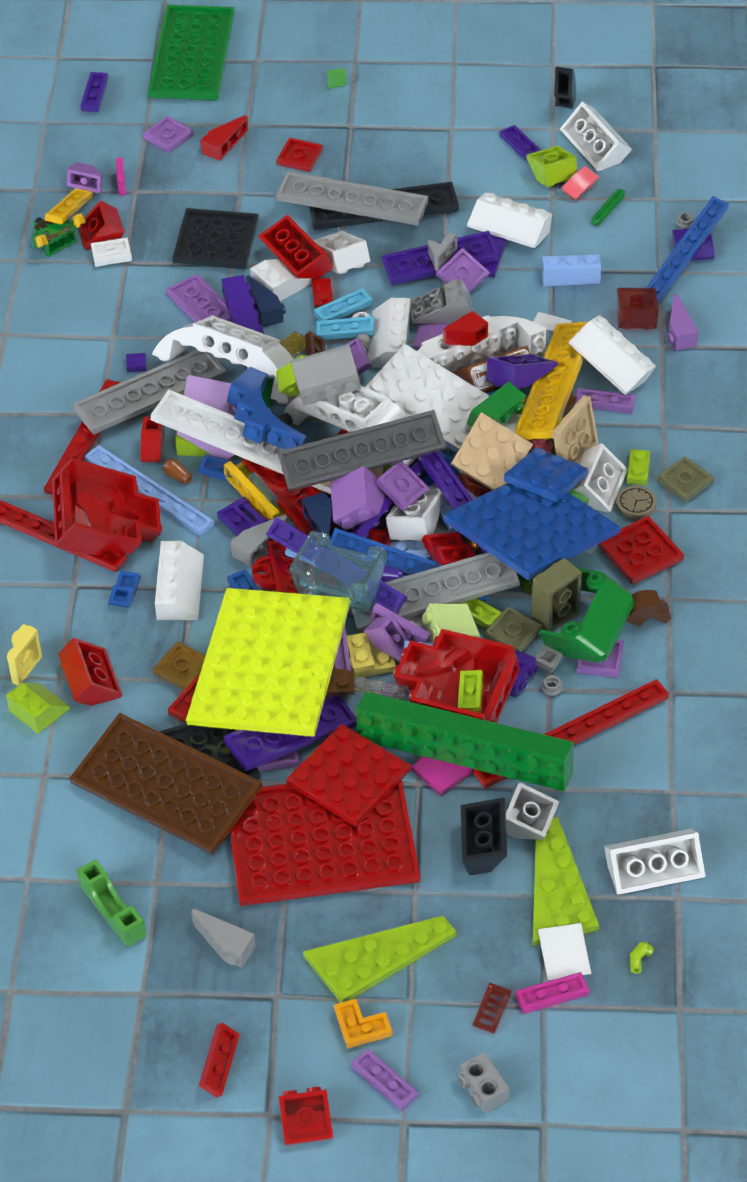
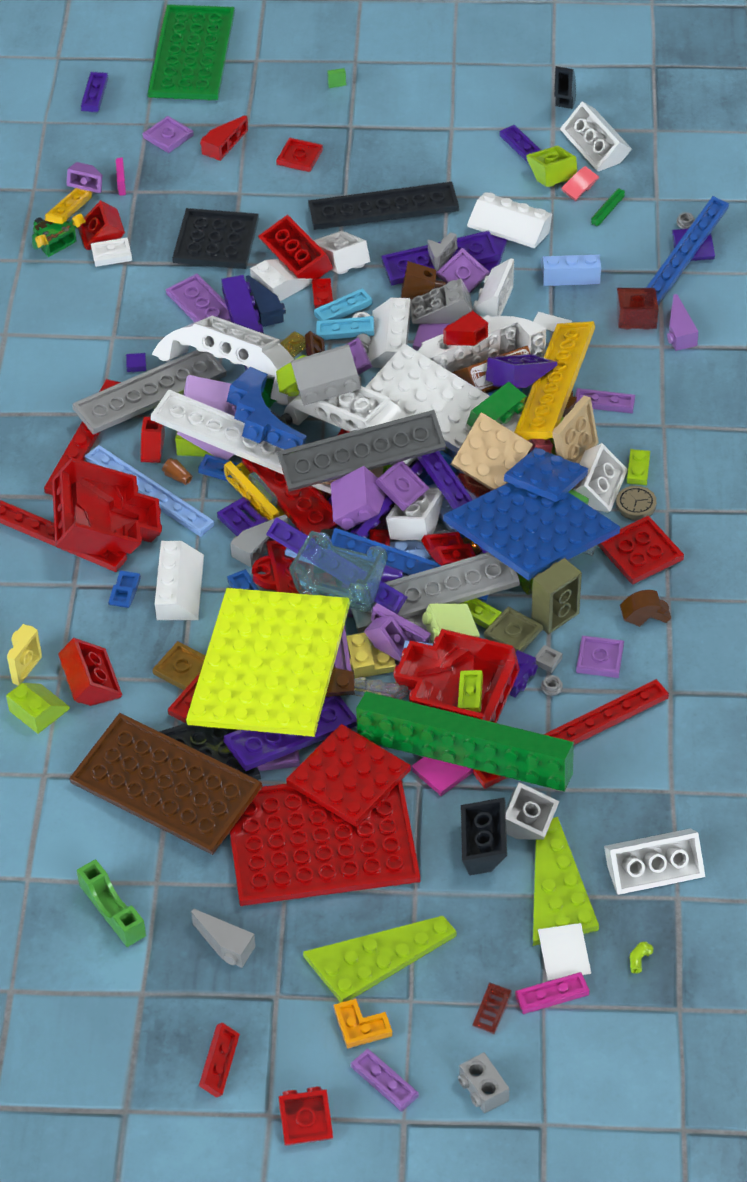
light grey plate [276,171,428,226] -> none
dark blue slope [302,492,333,548] -> none
green windscreen [539,567,634,663] -> none
white slope [569,315,656,395] -> none
olive plate [657,456,714,502] -> none
none -> reddish brown torso [401,261,446,300]
none -> white slope [473,258,514,317]

